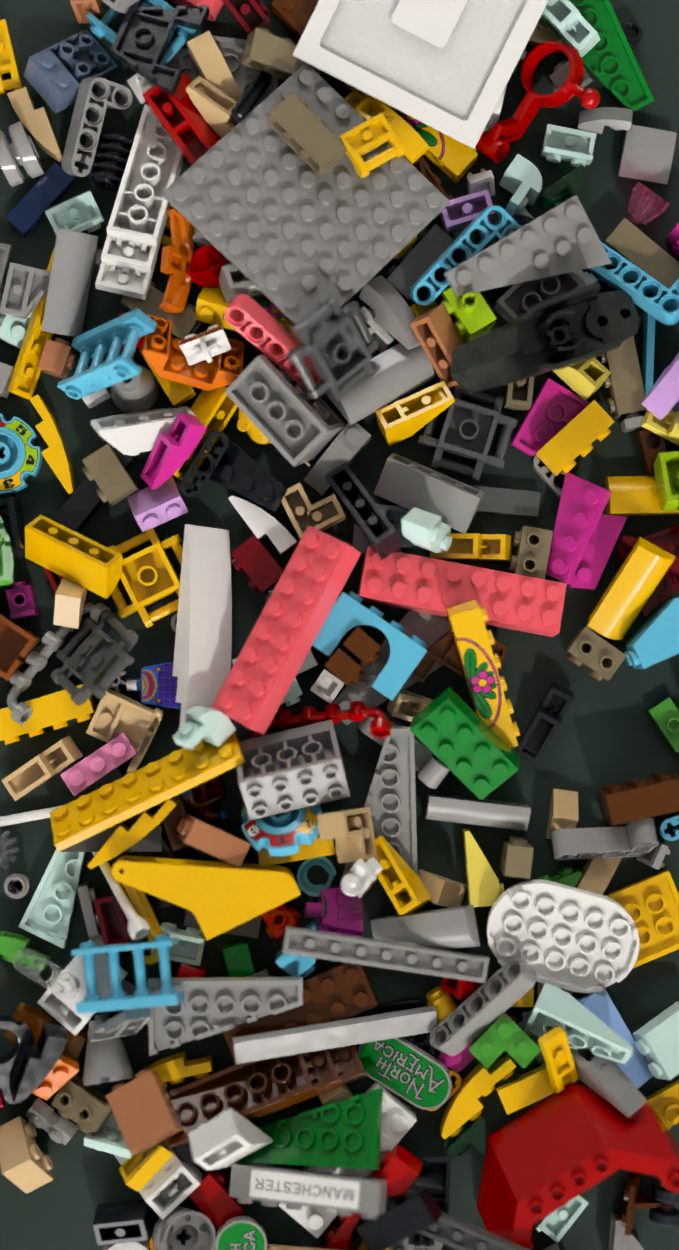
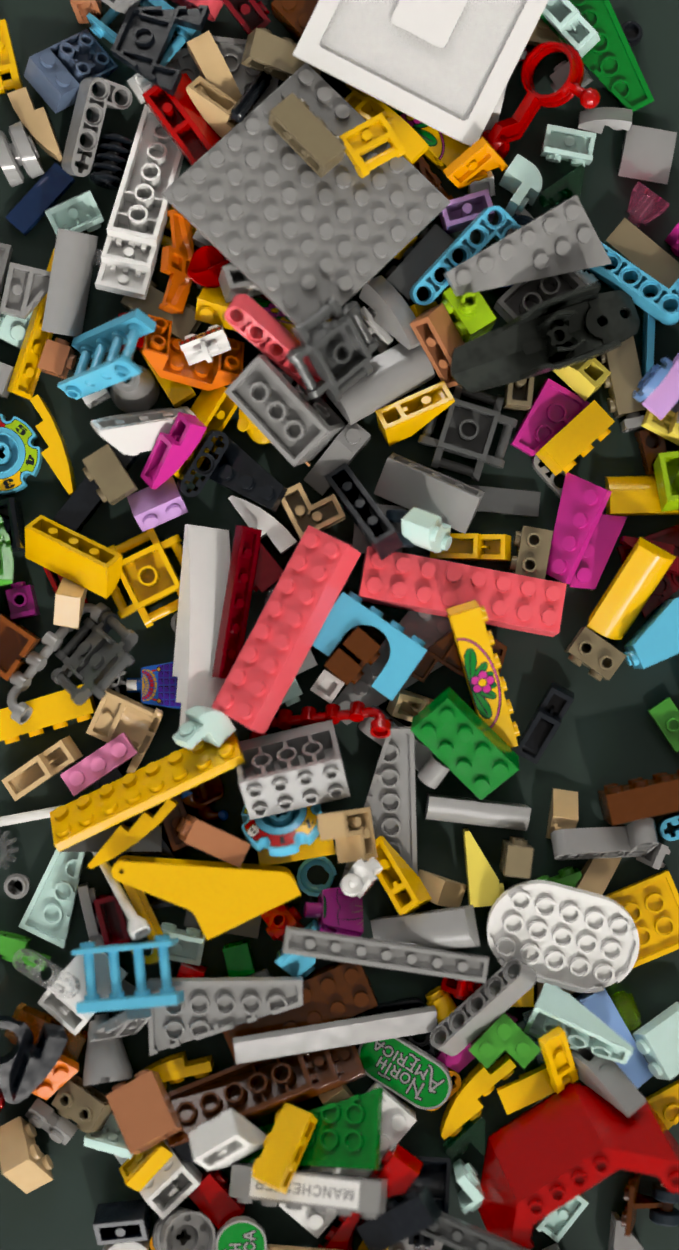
none -> dark red plate [212,525,262,679]
none -> yellow brick [251,1102,318,1194]
none -> light orange wing [443,137,509,189]
none -> light aqua bracket [453,1158,484,1215]
none -> clear neon green brick [611,991,642,1031]
none -> medium blue tile [632,357,673,403]

